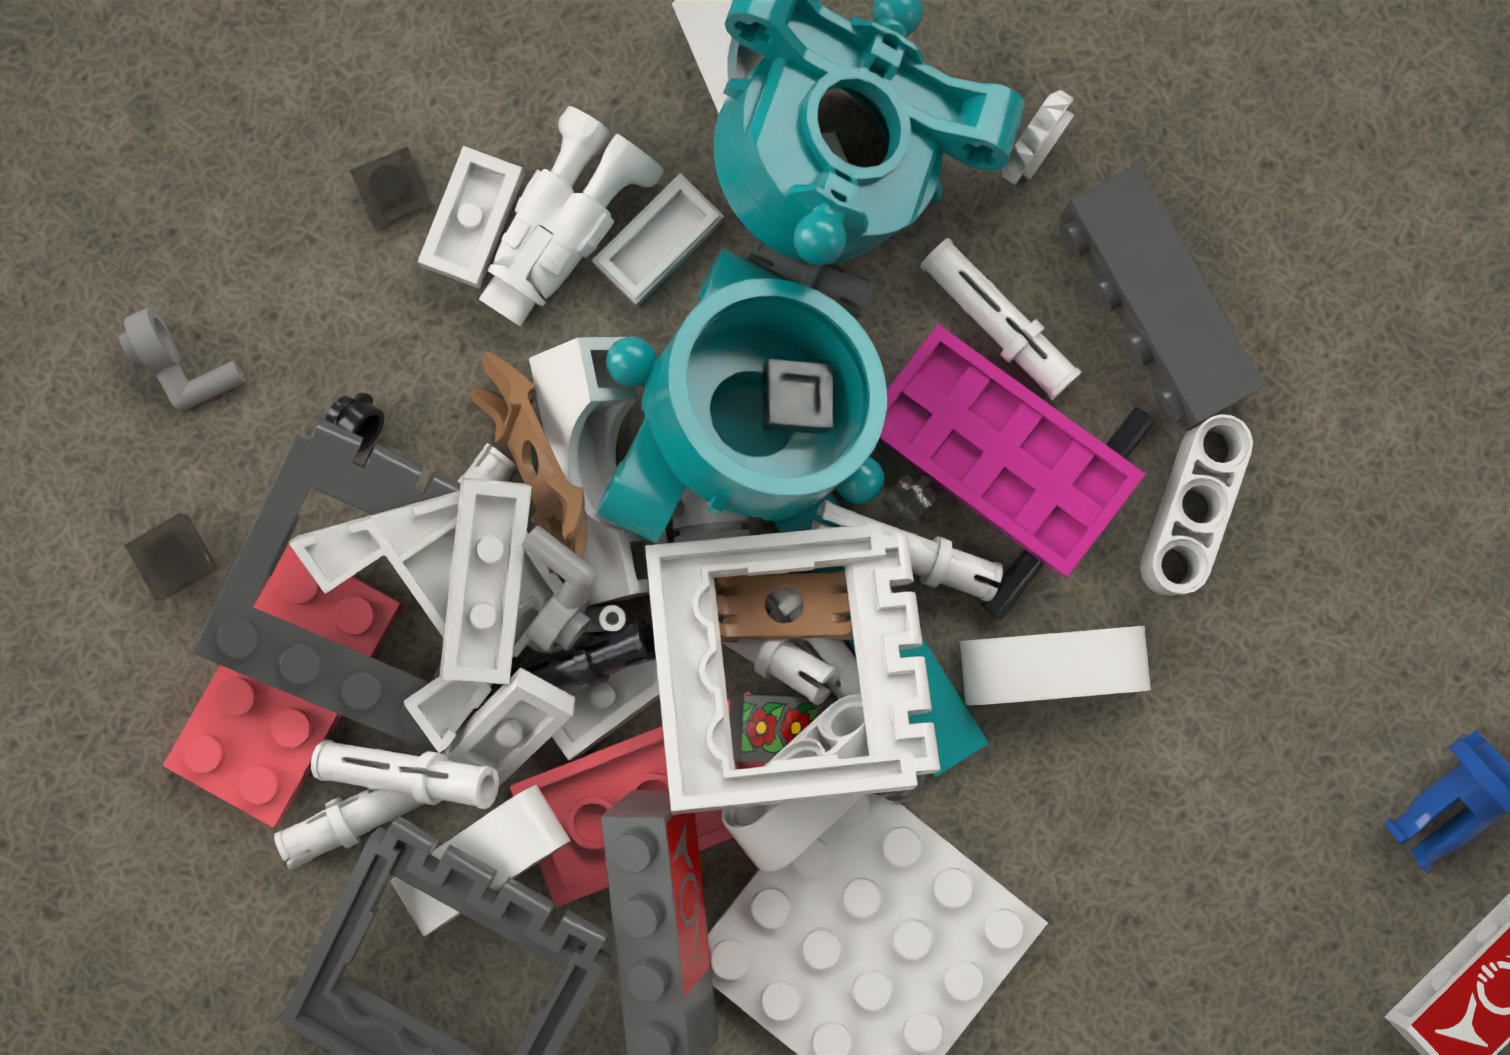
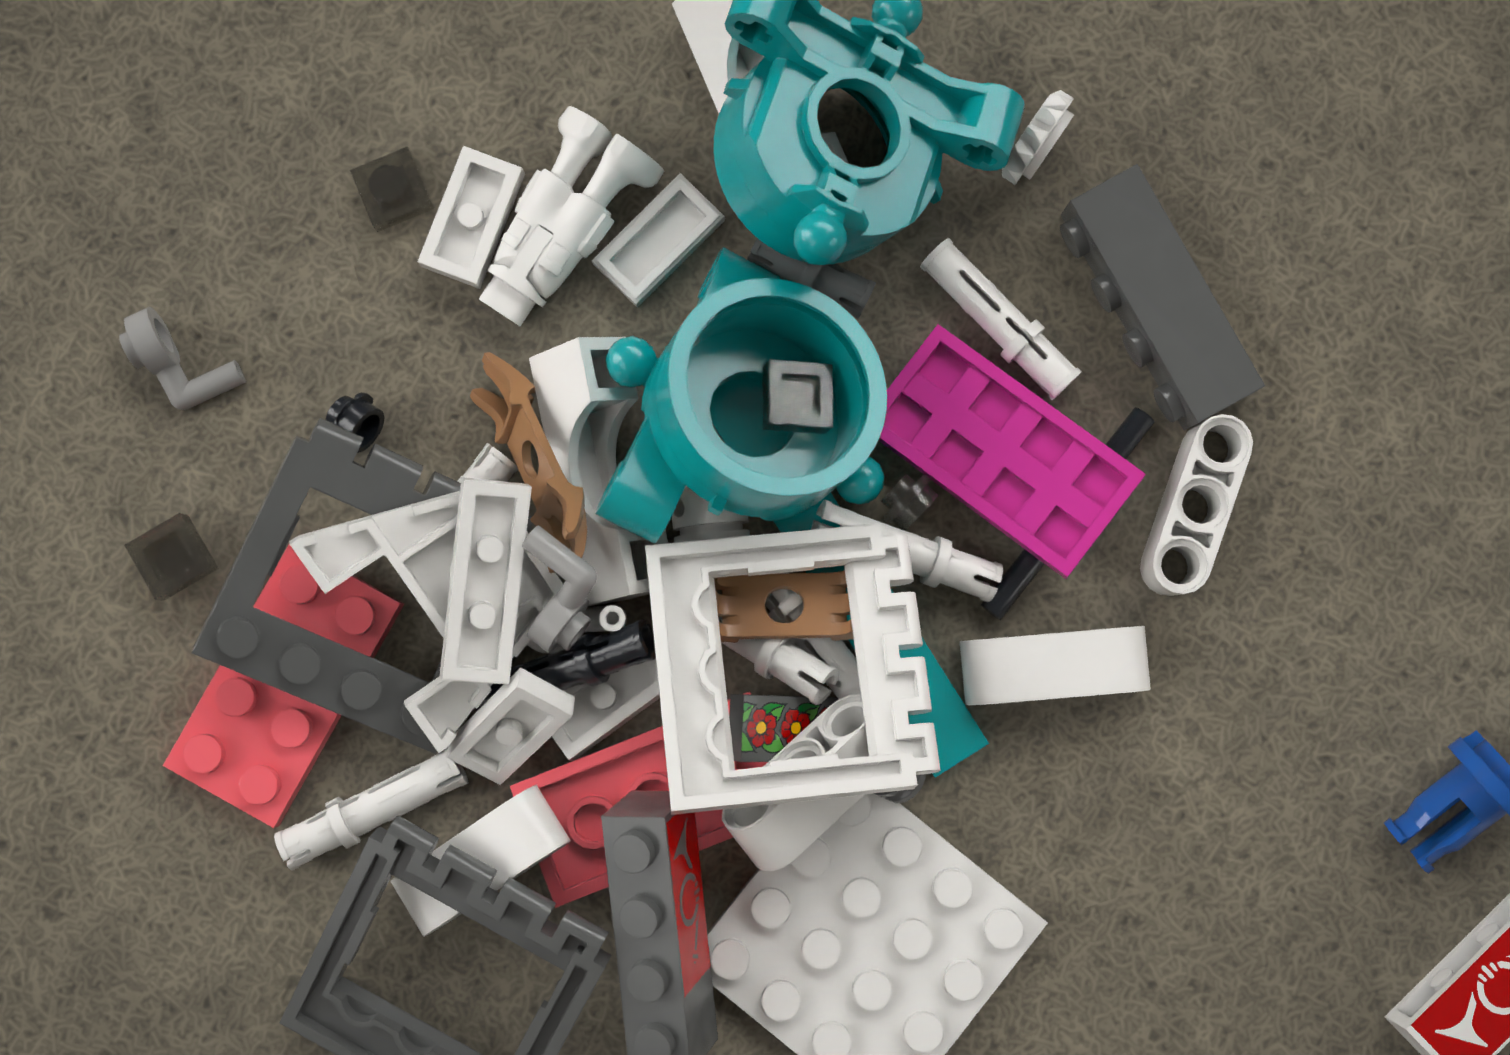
white pin [311,740,499,809] -> none

